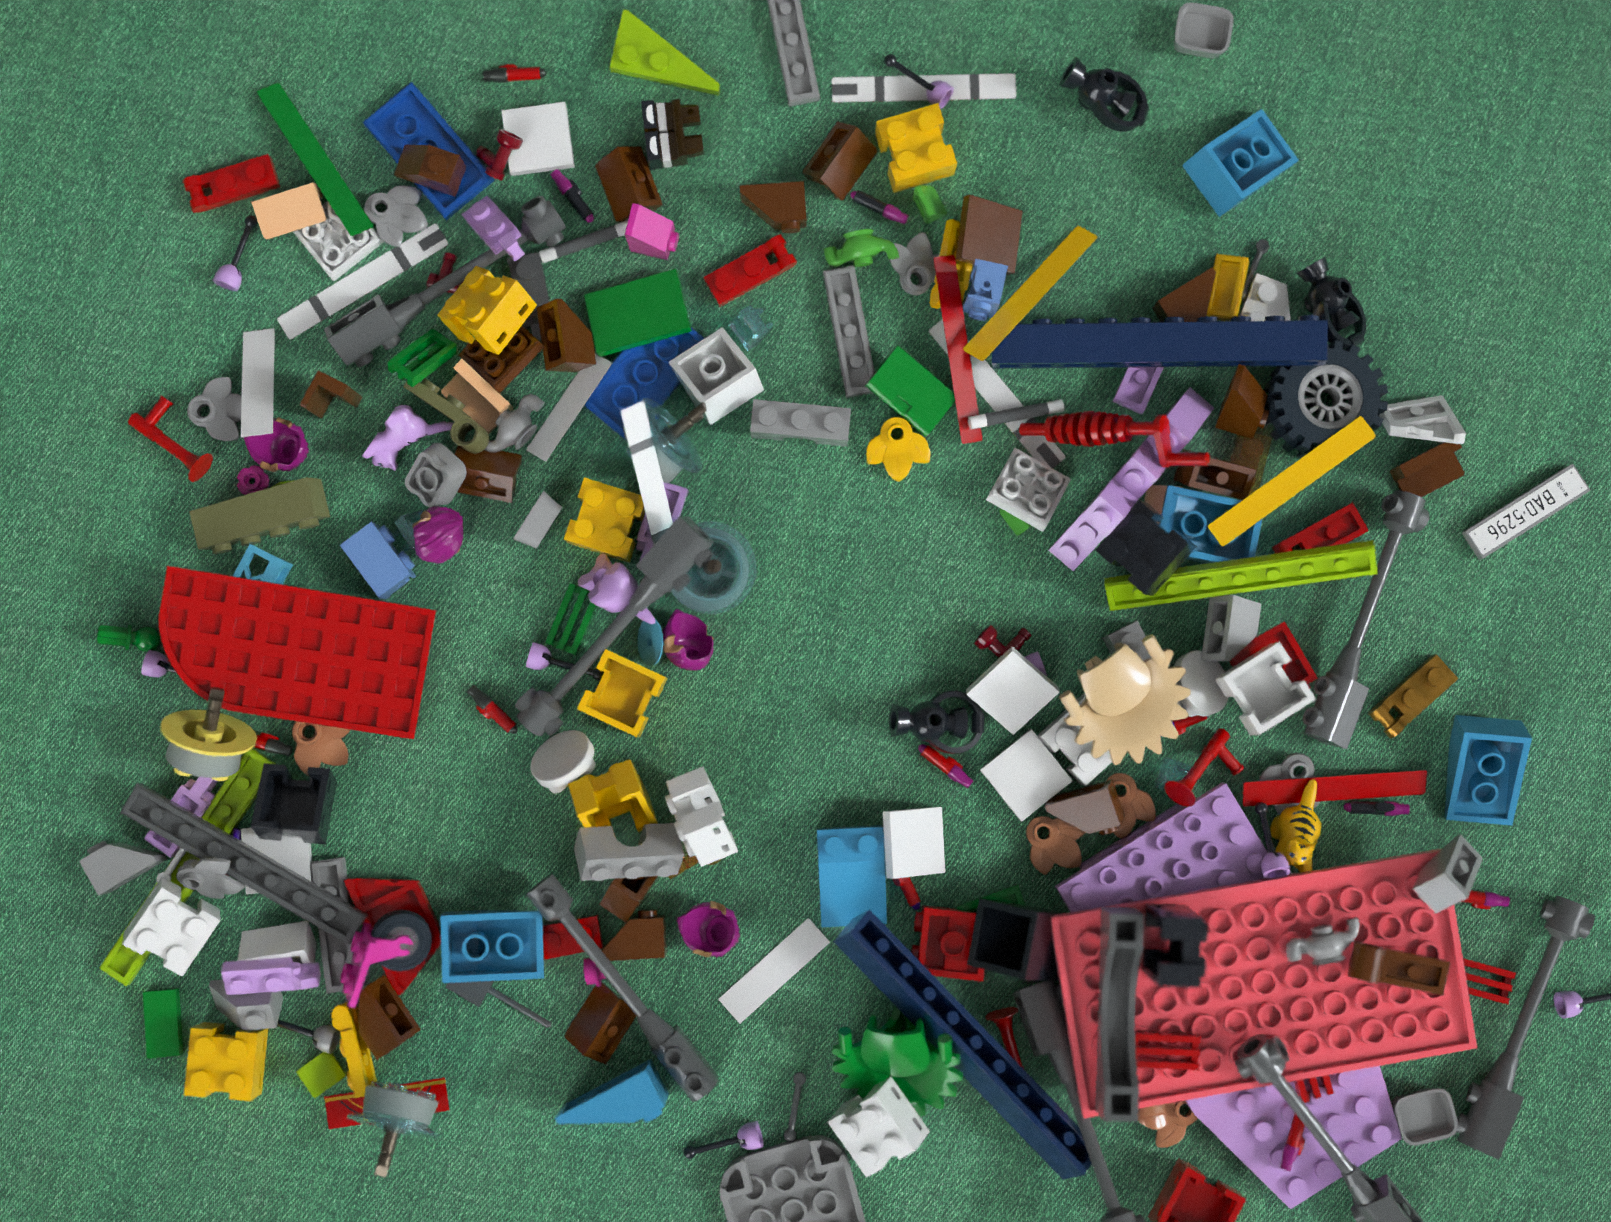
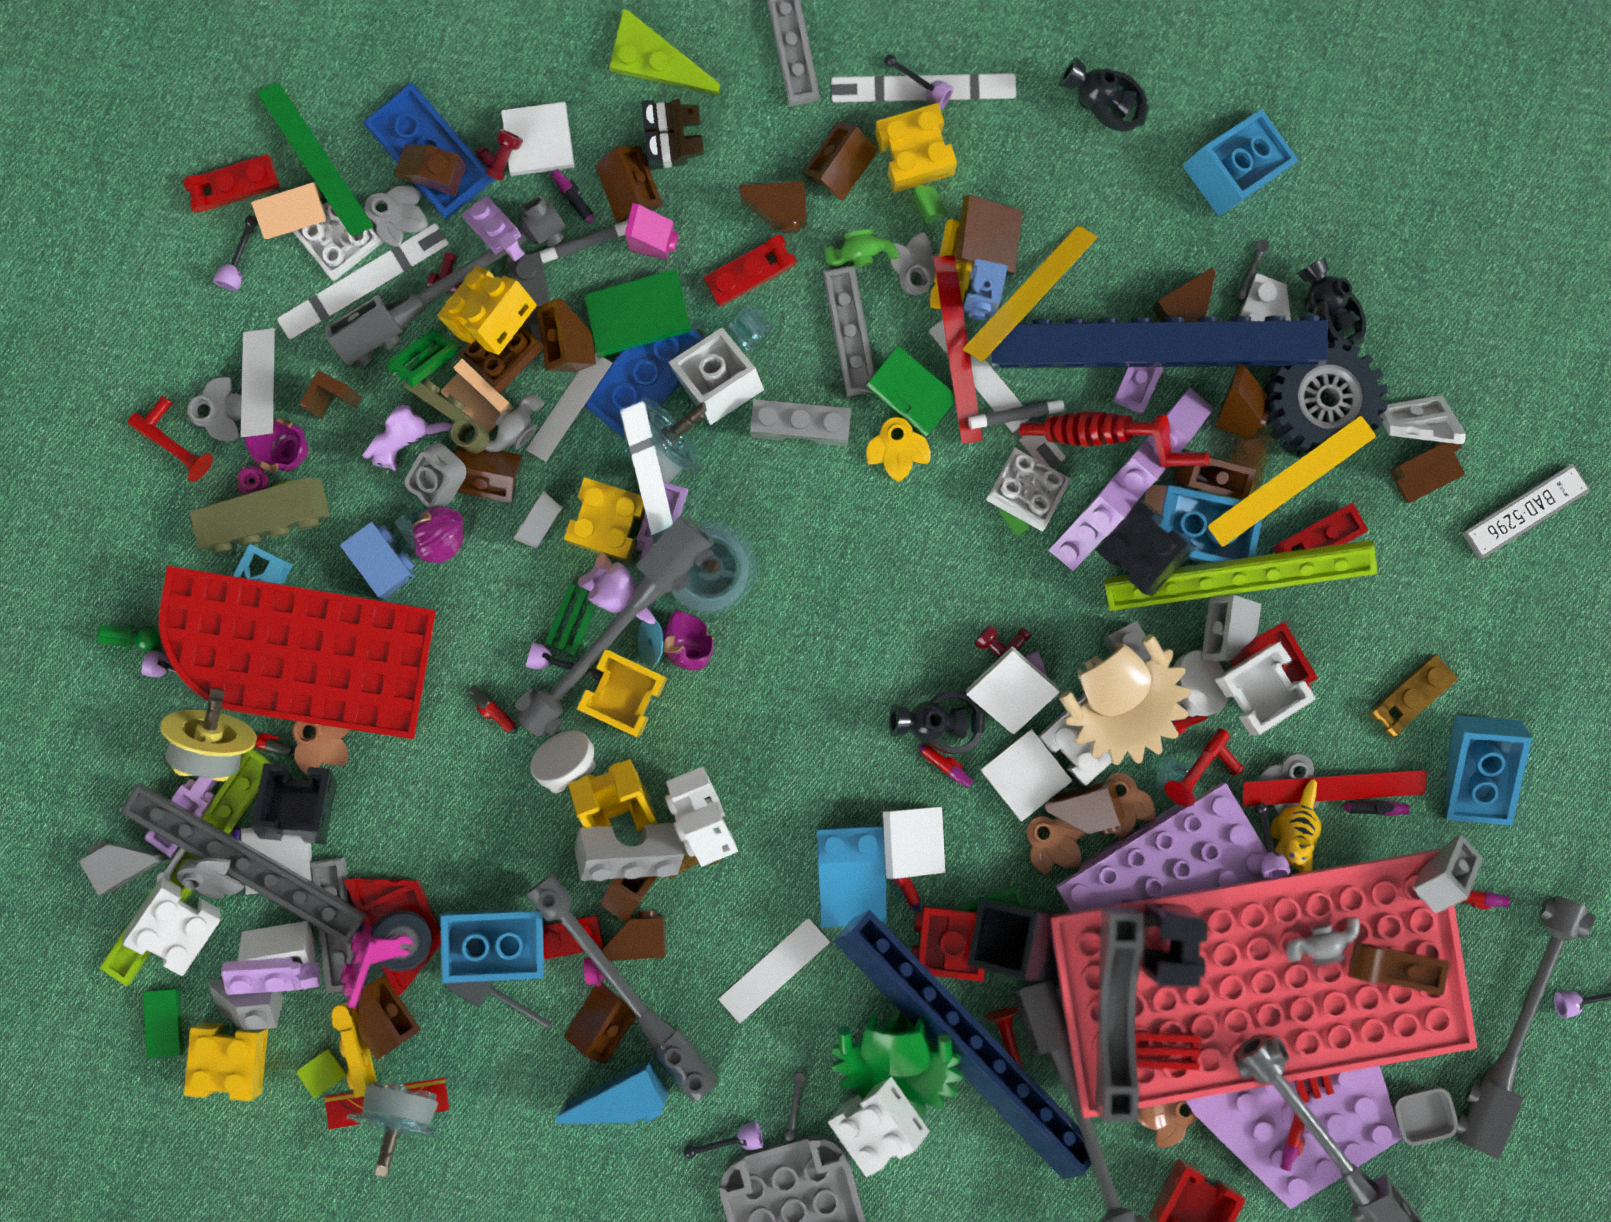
light grey hinge [277,1019,340,1054] -> none
piece [483,64,546,83] -> none
magenta hair [677,901,740,958] -> none
piece [850,190,909,225] -> none
light grey piece [1174,2,1233,59] -> none
yellow tile [1206,254,1249,321] -> none
dark grey bar [1302,490,1429,749] -> none
red tile [1463,958,1516,1005] -> none

